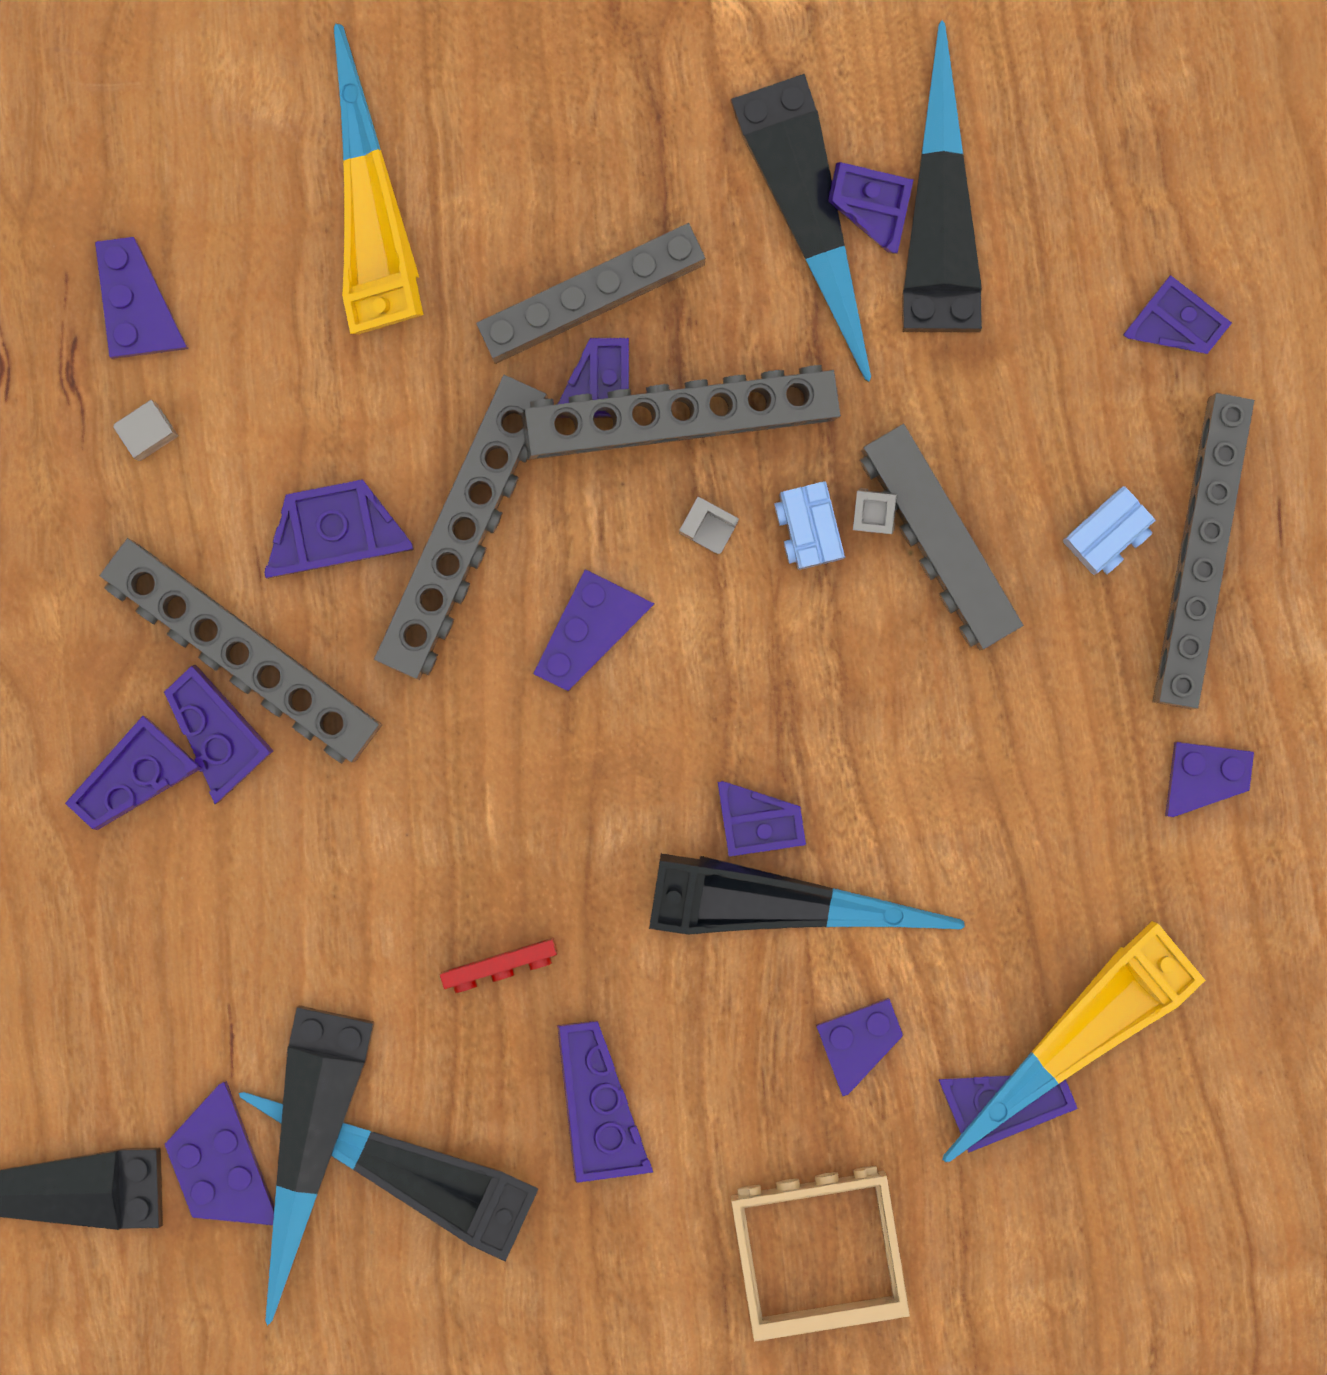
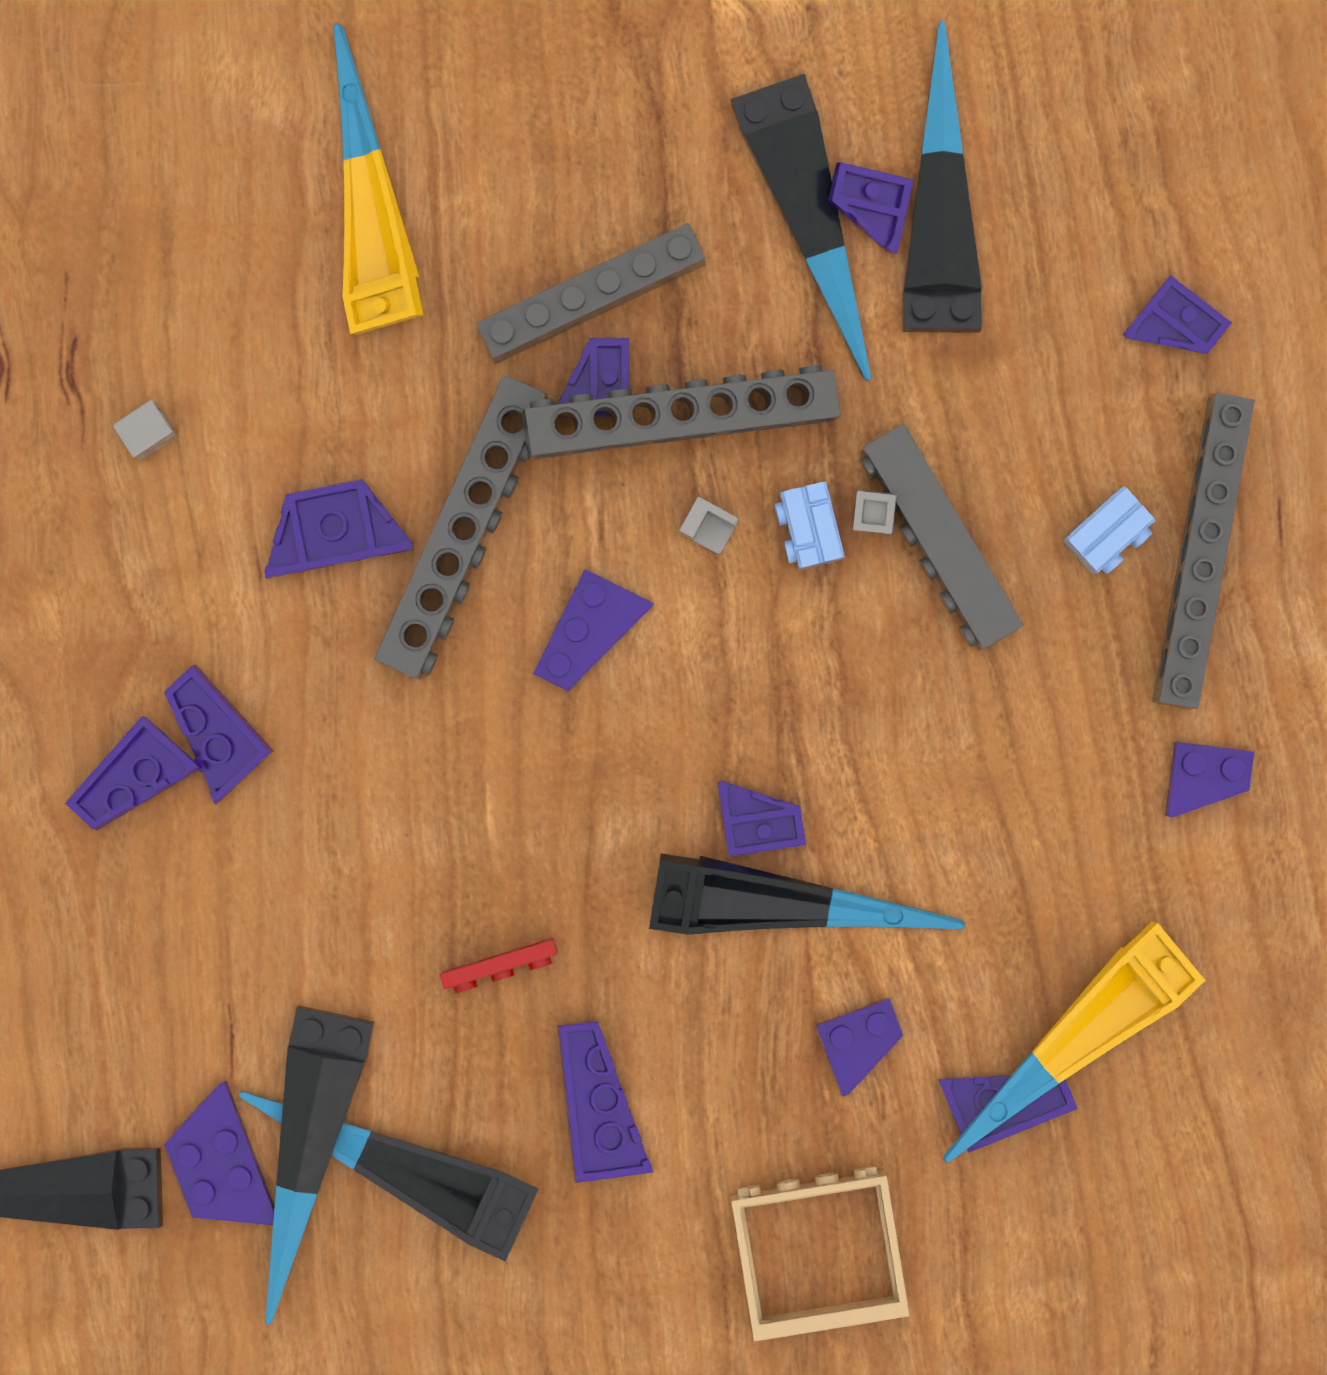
dark purple wing [95,237,189,359] -> none
dark grey brick [99,538,382,764] -> none

